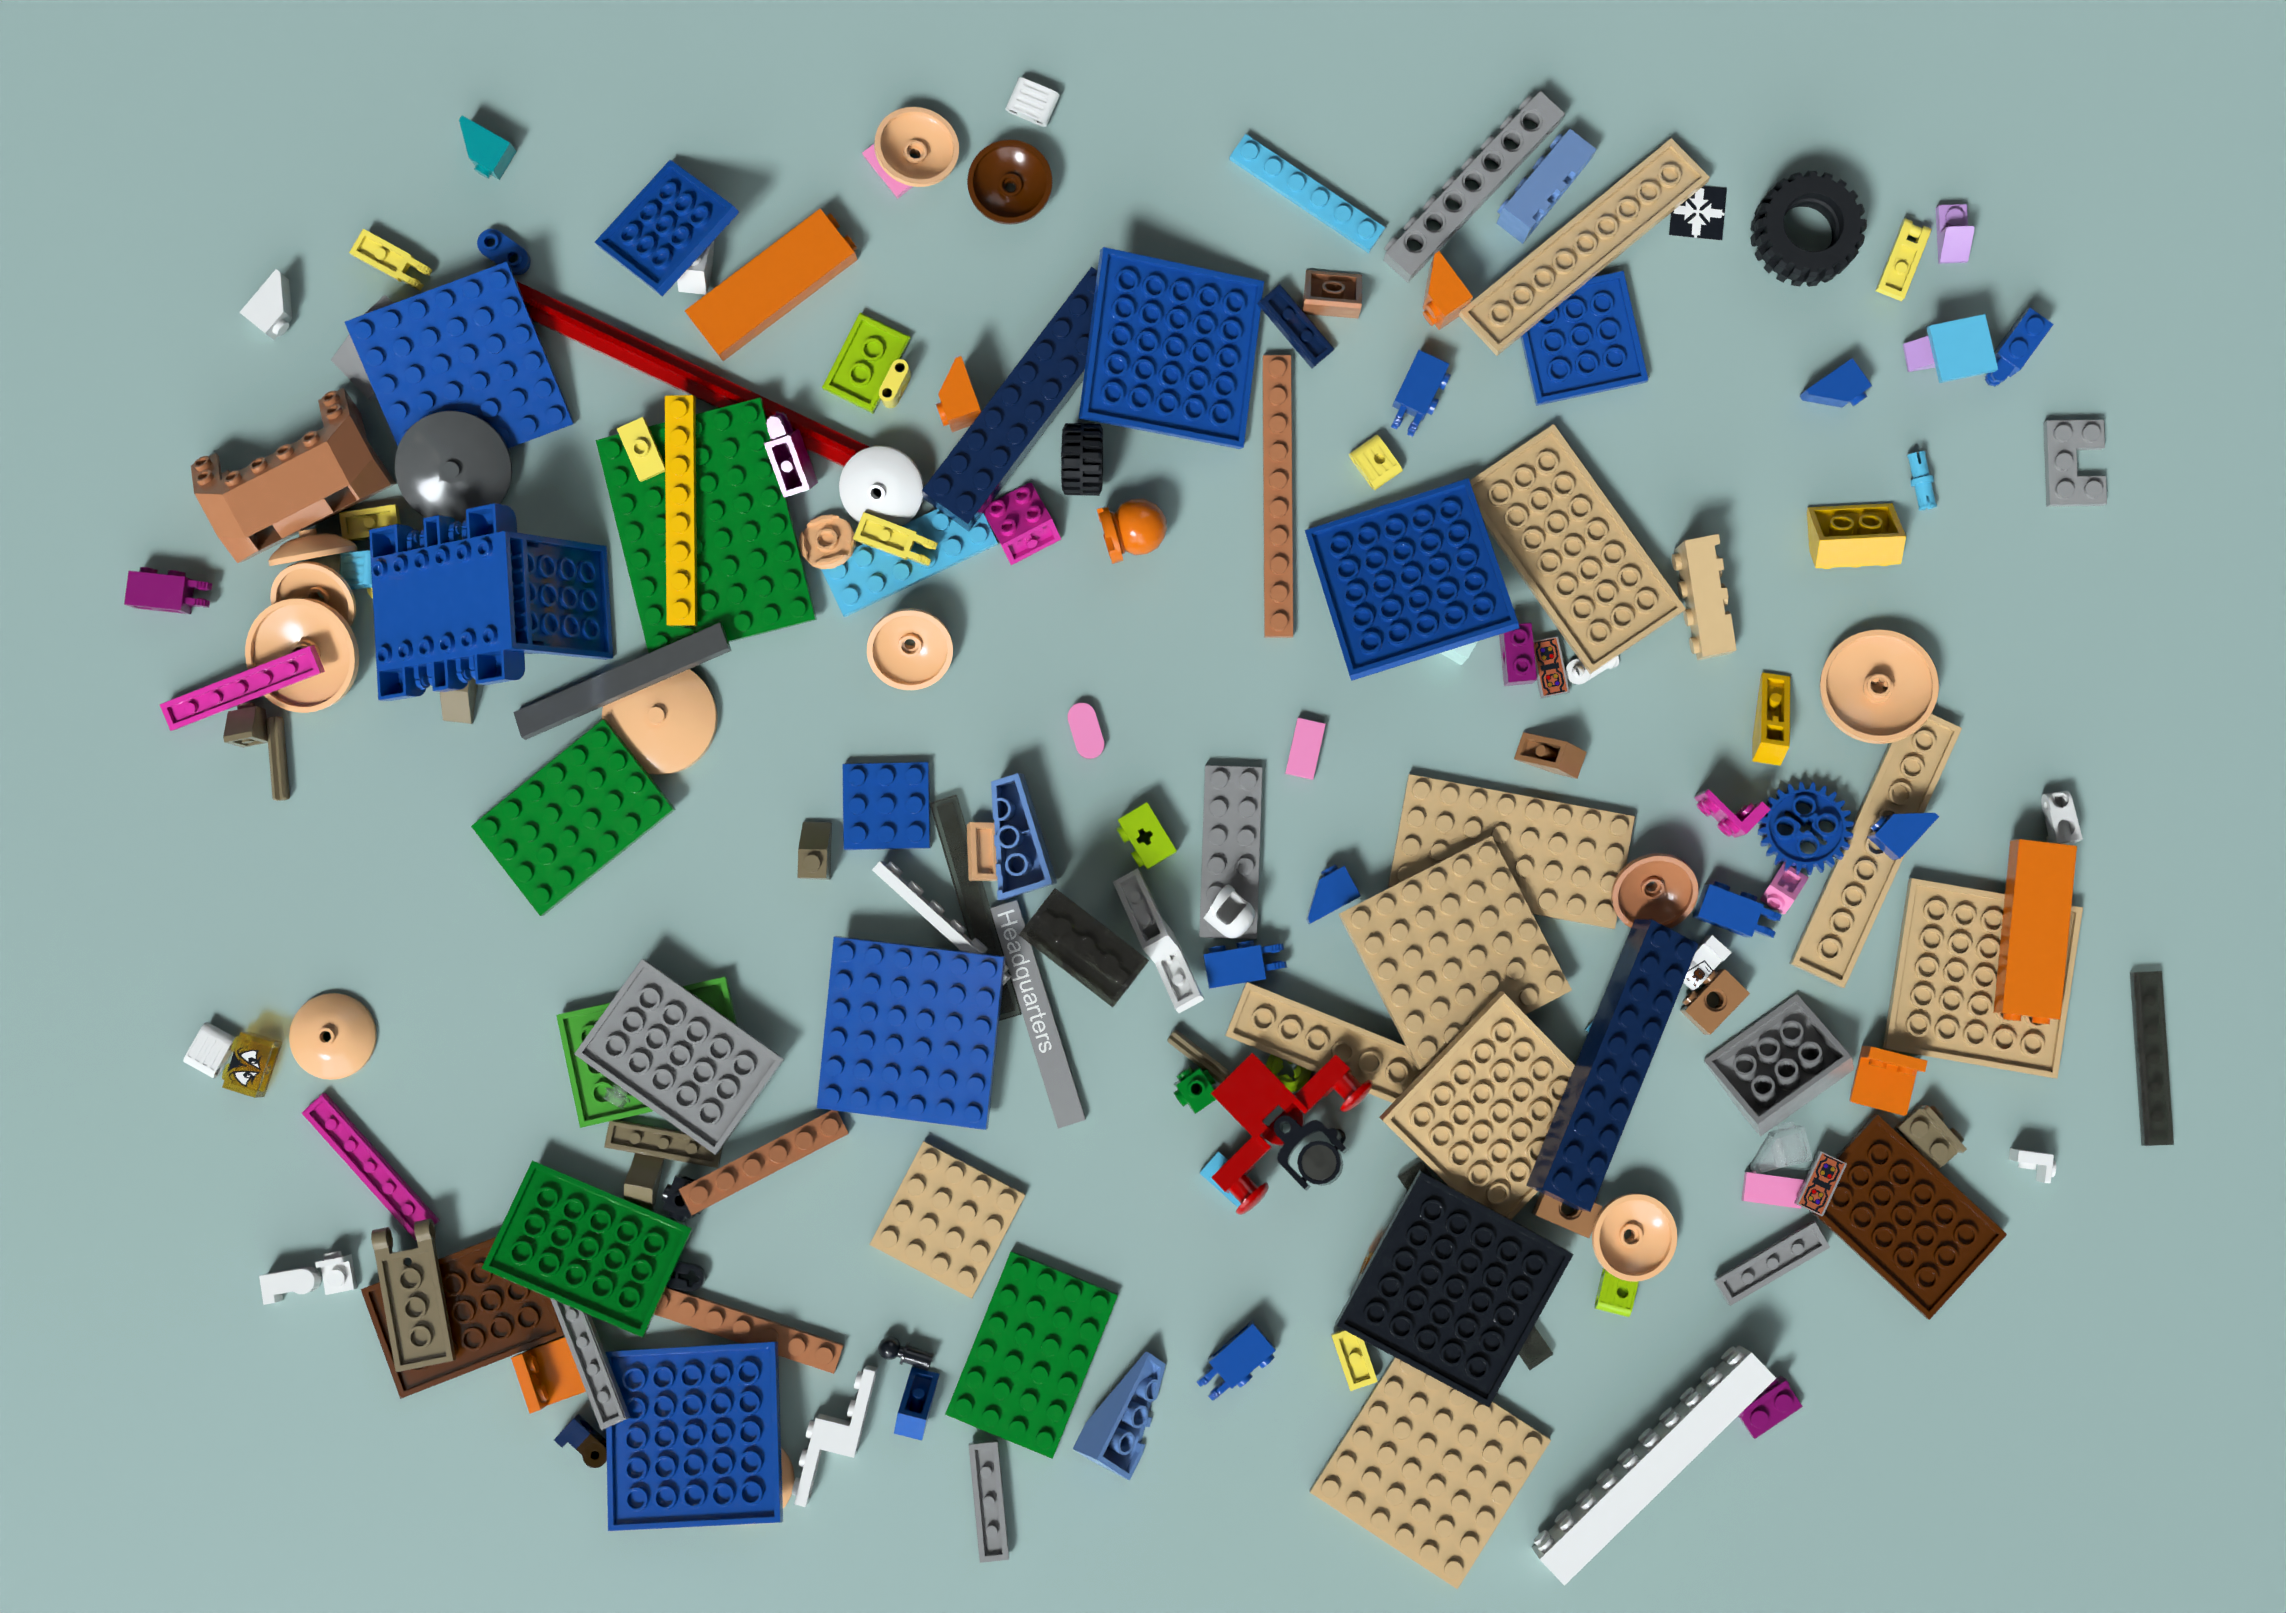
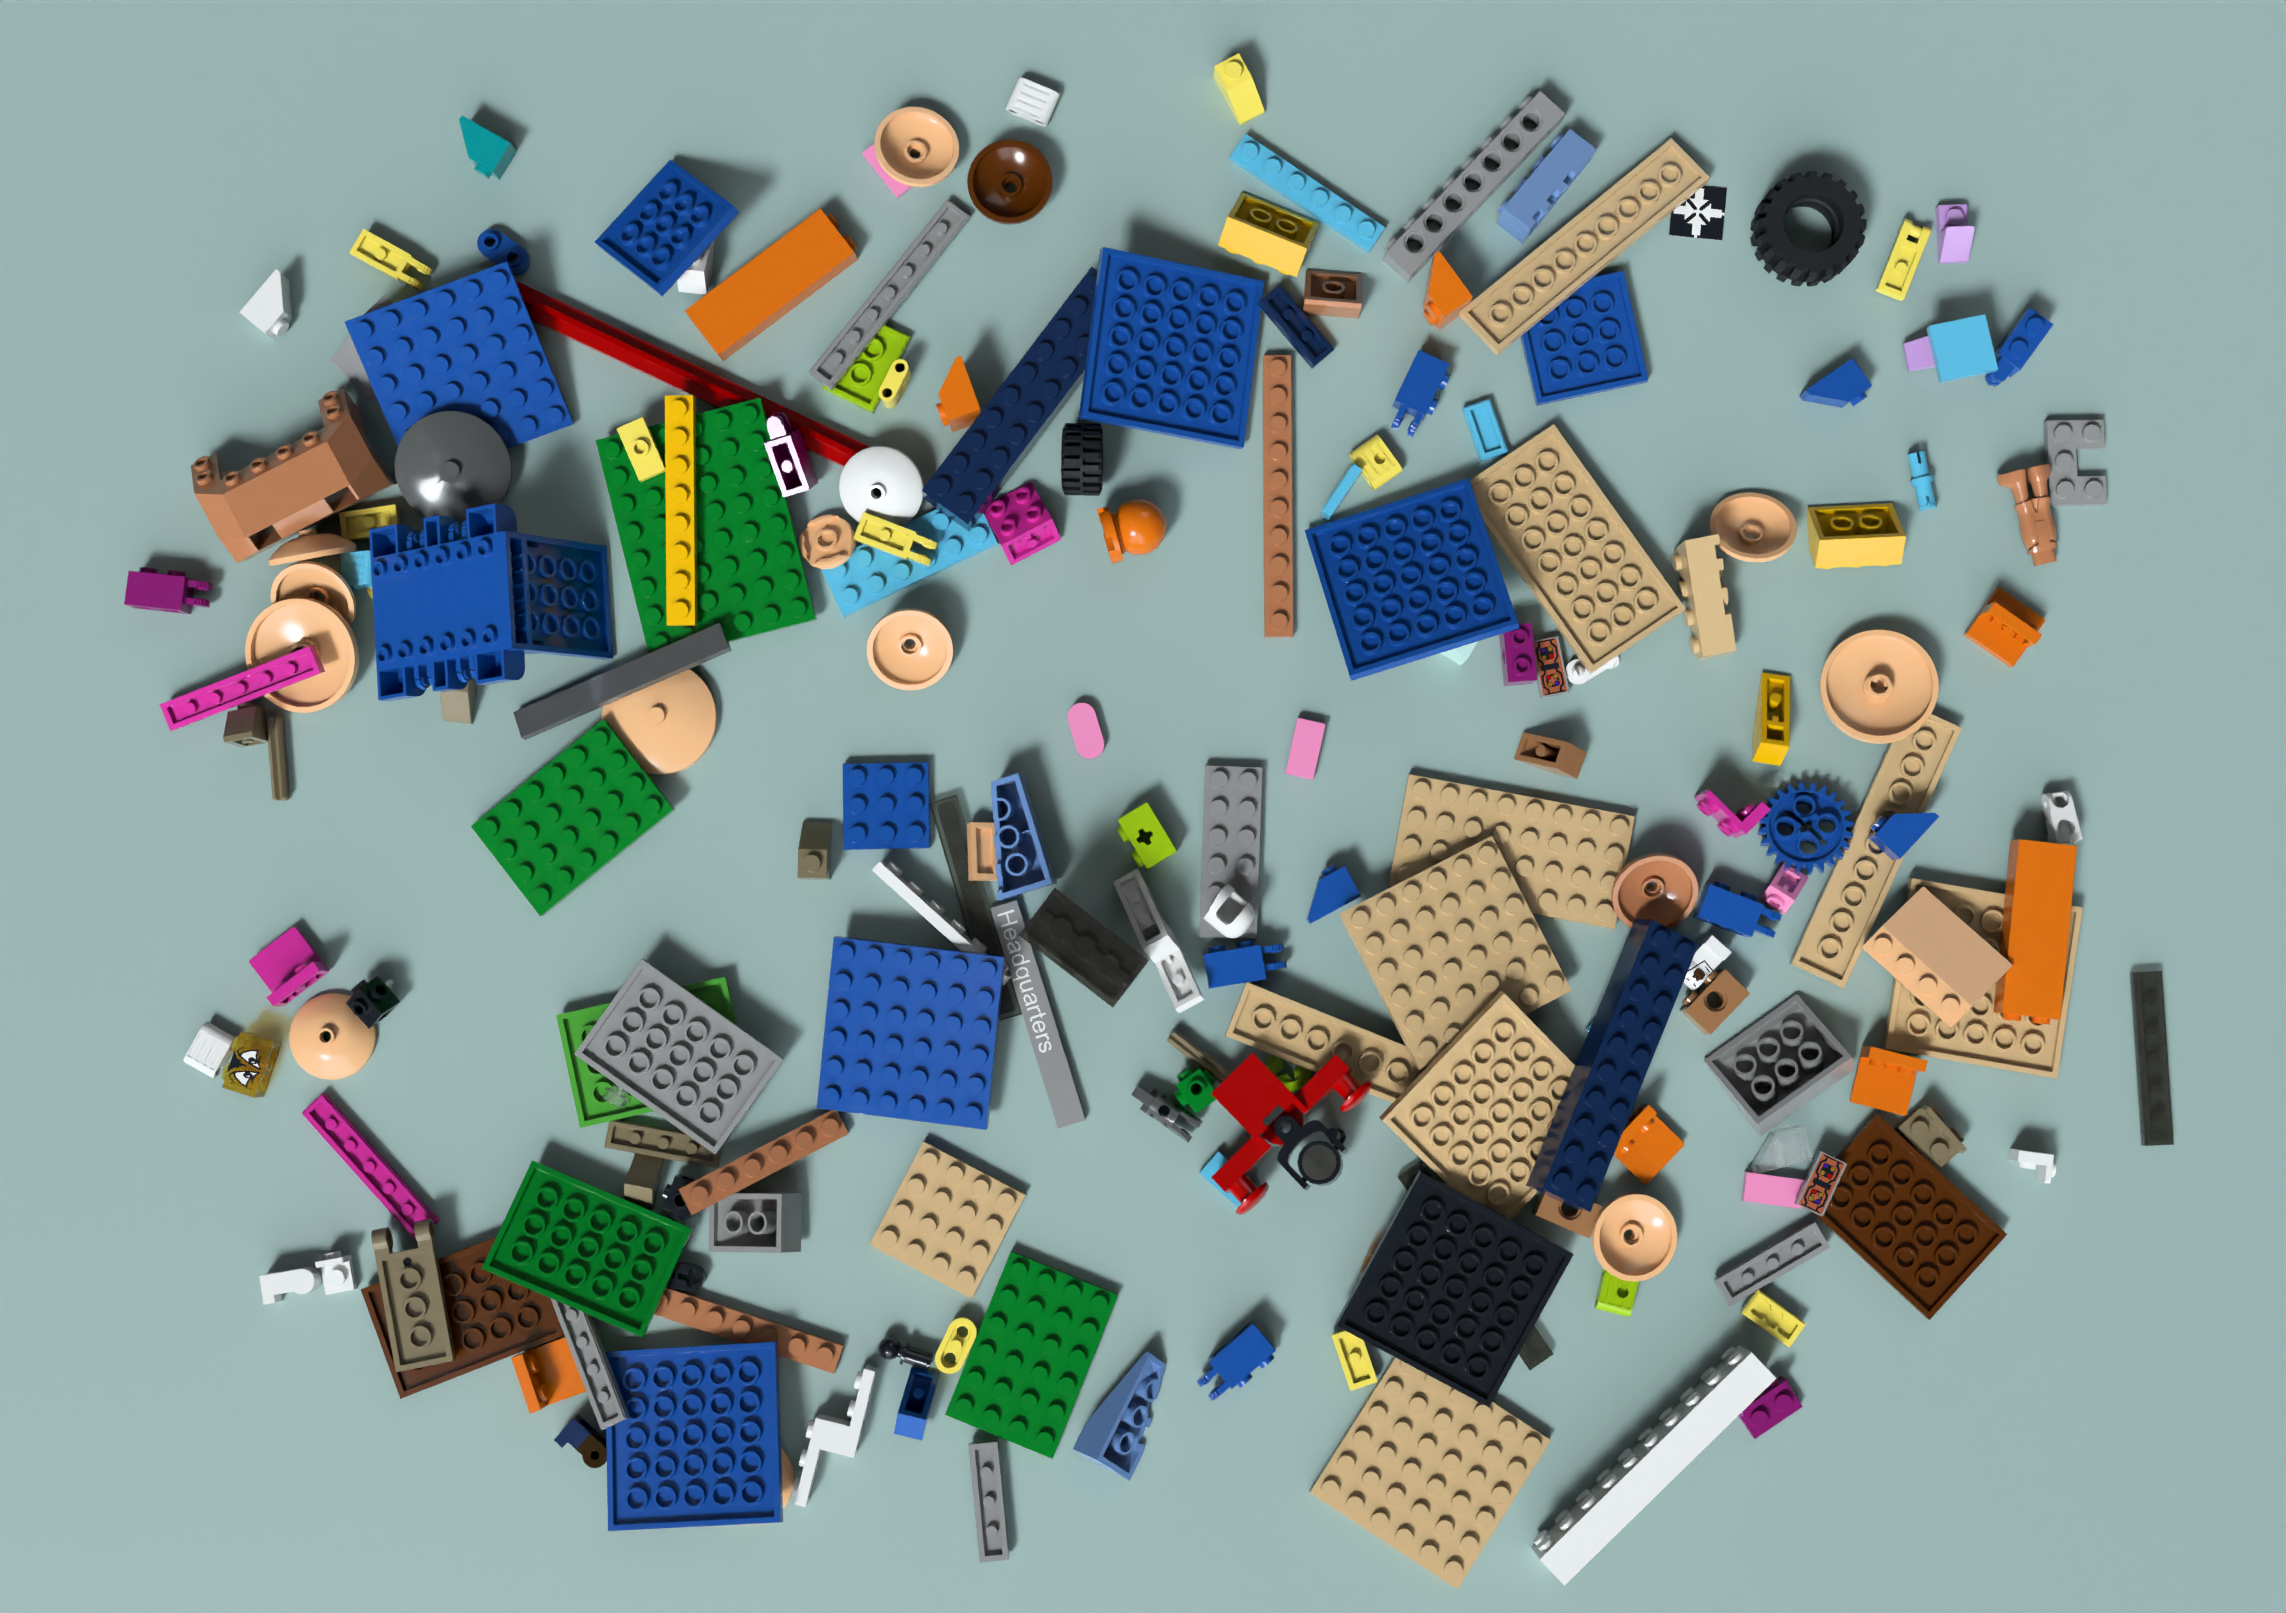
none -> dark pink bracket [249,927,330,1007]
none -> black brick [346,976,401,1029]
none -> light grey slope [709,1193,802,1253]
none -> light grey tile [808,199,970,391]
none -> light yellow plate [935,1317,977,1374]
none -> dark grey hinge [1131,1086,1203,1143]
none -> light yellow slope [1213,53,1265,126]
none -> yellow slope [1218,192,1320,277]
none -> medium azure tile [1320,464,1362,521]
none -> medium azure tile [1462,399,1508,462]
none -> orange bracket [1614,1103,1684,1185]
none -> light nougat dish [1709,492,1797,562]
none -> light yellow plate [1740,1289,1806,1348]
none -> light nougat slope [1862,886,2013,1029]
none -> orange bracket [1963,587,2046,668]
none -> nougat piece [1996,463,2058,566]

